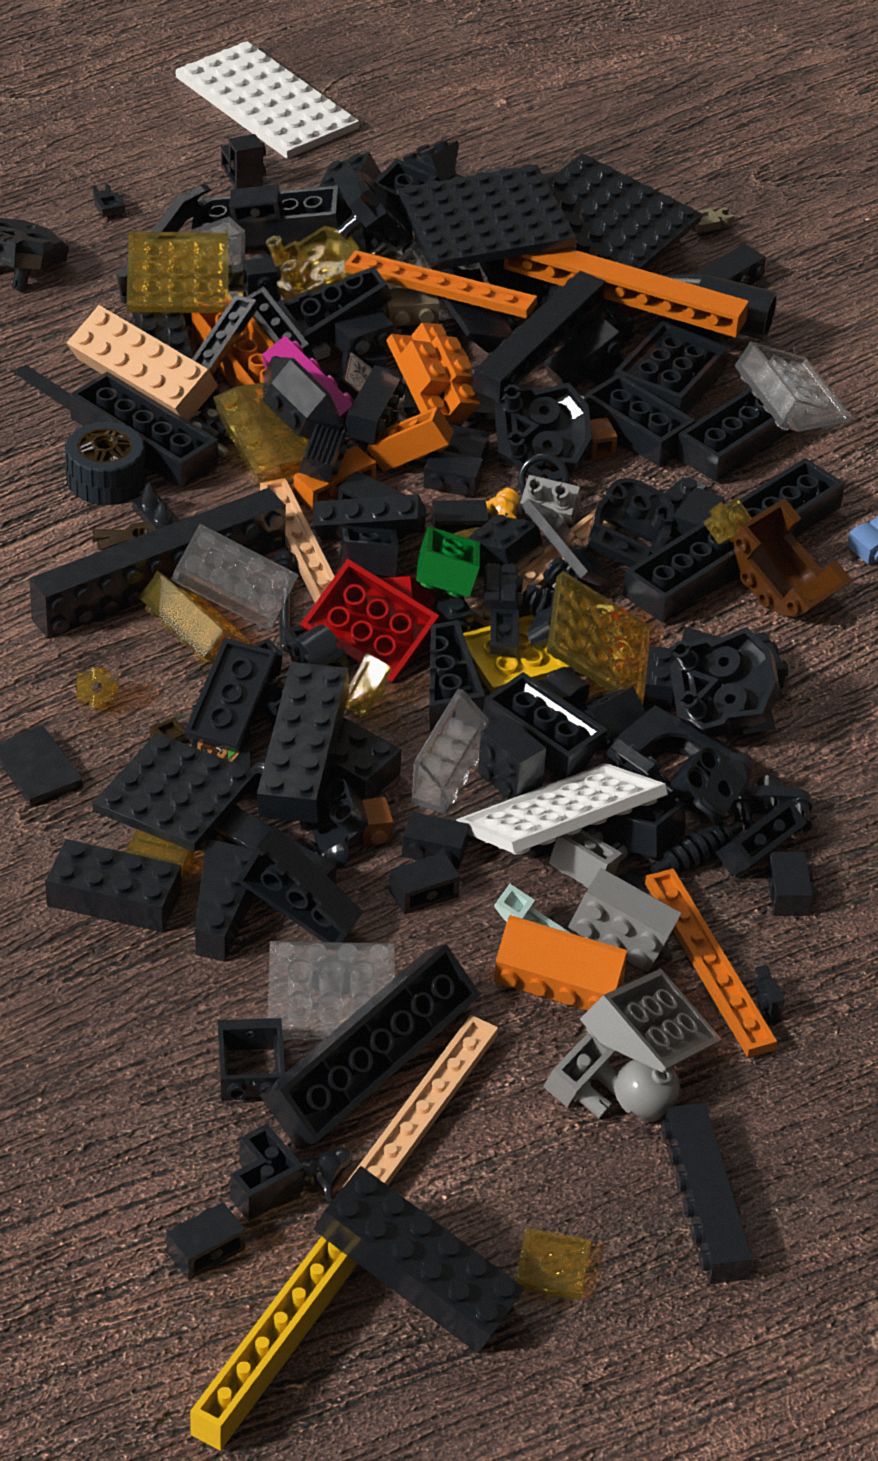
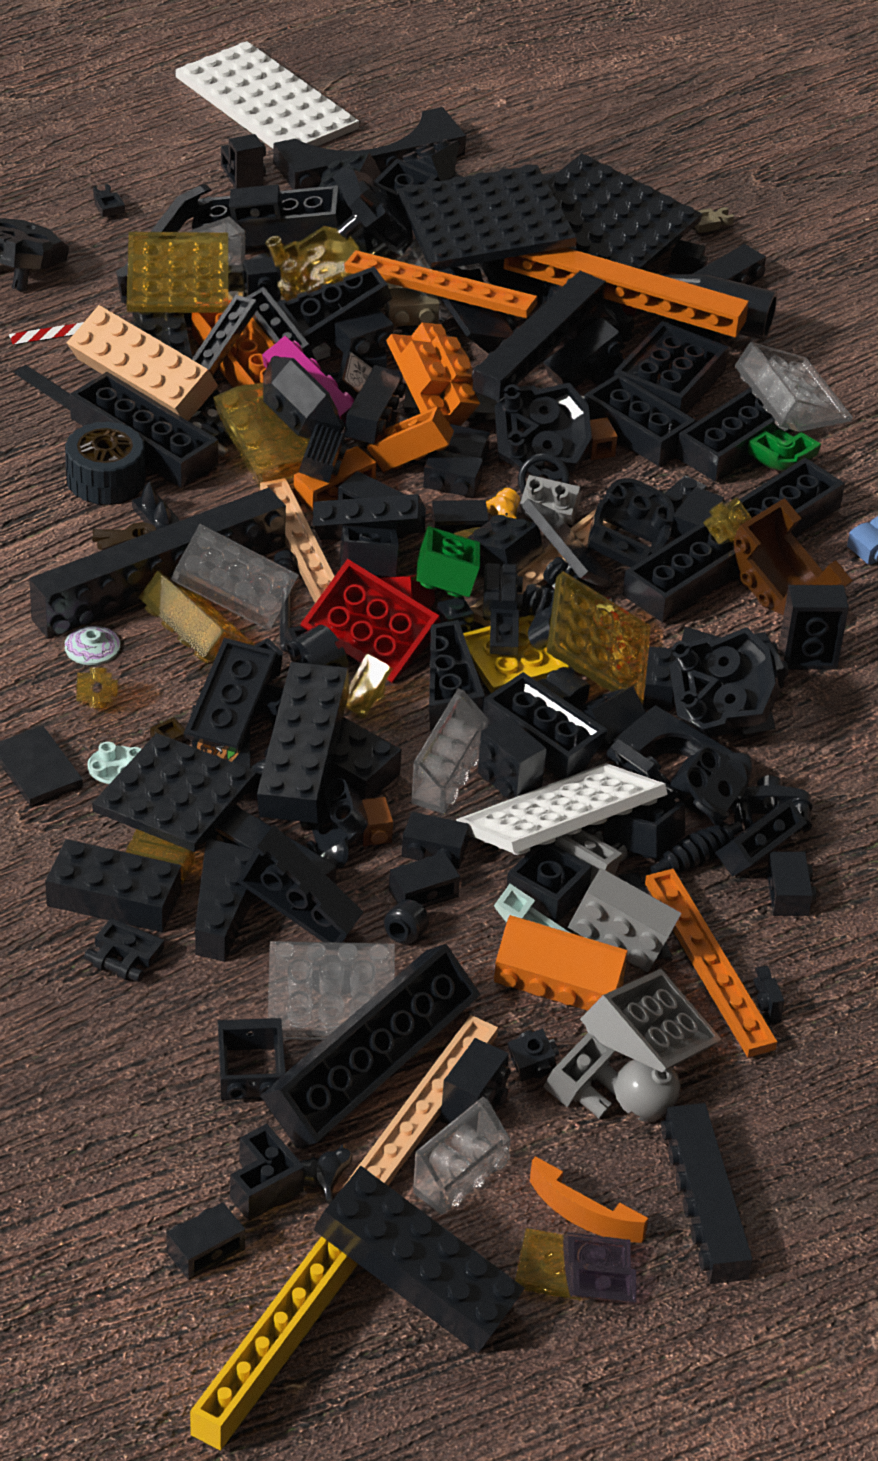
none -> sticker [9,322,84,344]
none -> dish [65,626,120,665]
none -> black plate [84,918,164,982]
none -> light aqua dish [88,742,141,784]
none -> black arch [273,107,466,190]
none -> black head [384,899,429,945]
none -> clear slope [413,1097,510,1215]
none -> black brick [441,1038,511,1137]
none -> black brick [506,843,592,923]
none -> black brick [508,1028,559,1082]
none -> orange slope [530,1156,648,1243]
none -> clear purple slope [563,1232,636,1304]
none -> black brick [669,240,708,274]
none -> green brick [748,429,821,472]
none -> black brick [778,585,849,670]

